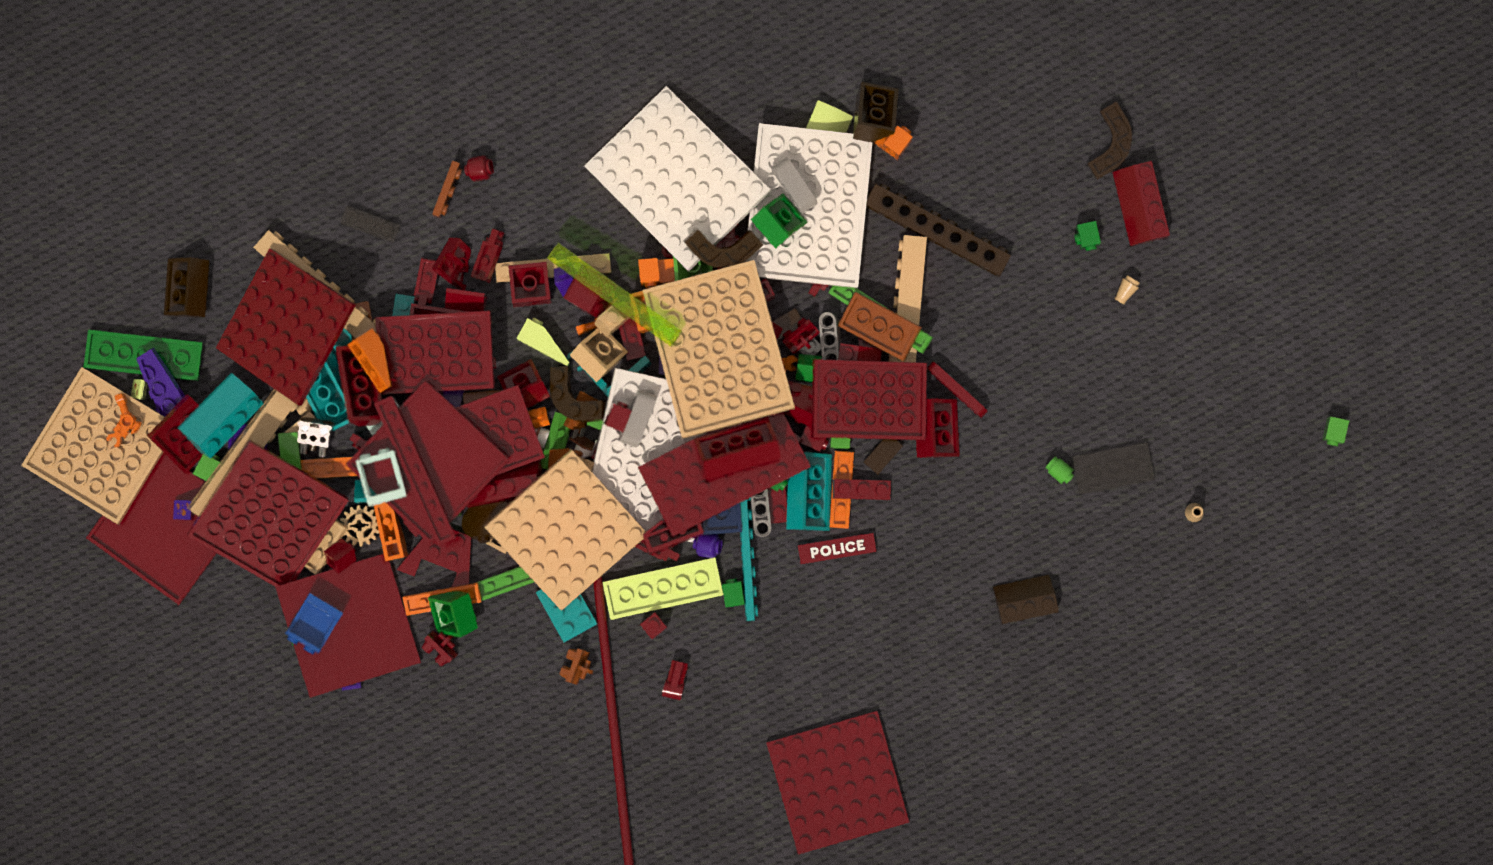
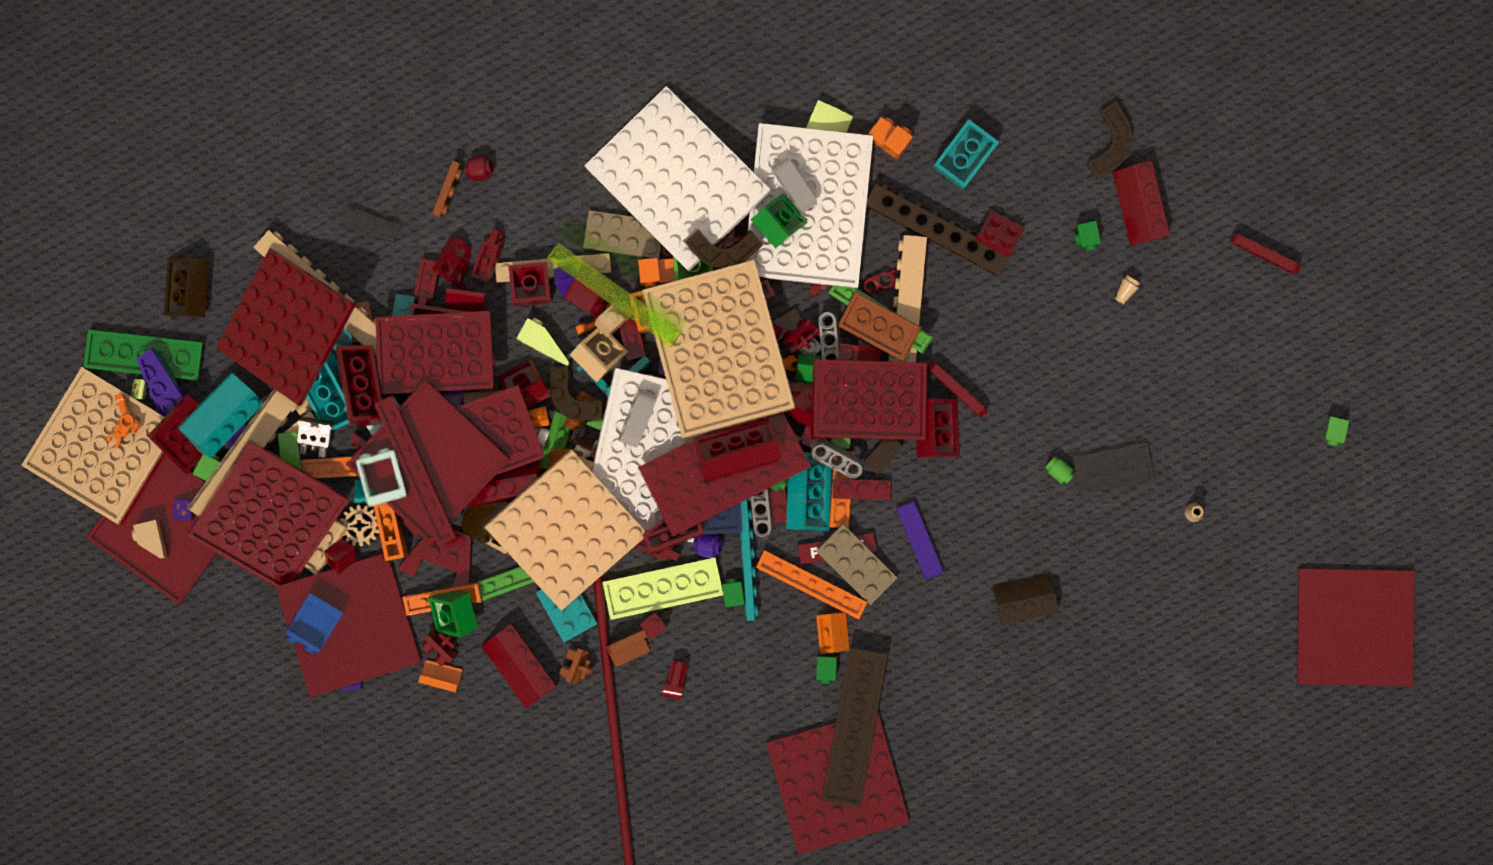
orange slope [348,328,391,393] -> none
dark red brick [603,401,632,432] -> none
dark brown slope [853,82,899,143] -> none
none -> tan slope [132,520,168,559]
none -> orange panel [418,660,463,692]
none -> dark red slope [481,624,557,709]
none -> dark tan plate [583,210,661,260]
none -> dark orange panel [606,630,650,667]
none -> orange plate [756,550,867,619]
none -> light grey beam [811,438,862,478]
none -> dark tan plate [816,524,897,605]
none -> orange panel [816,613,850,654]
none -> green brick [816,657,837,684]
none -> dark brown plate [822,648,887,807]
none -> dark red piece [862,269,900,294]
none -> dark purple tile [896,502,943,580]
none -> teal brick [933,119,999,190]
none -> dark red plate [976,210,1025,257]
none -> dark red beam [1230,233,1301,275]
none -> dark red tile [1297,569,1414,686]

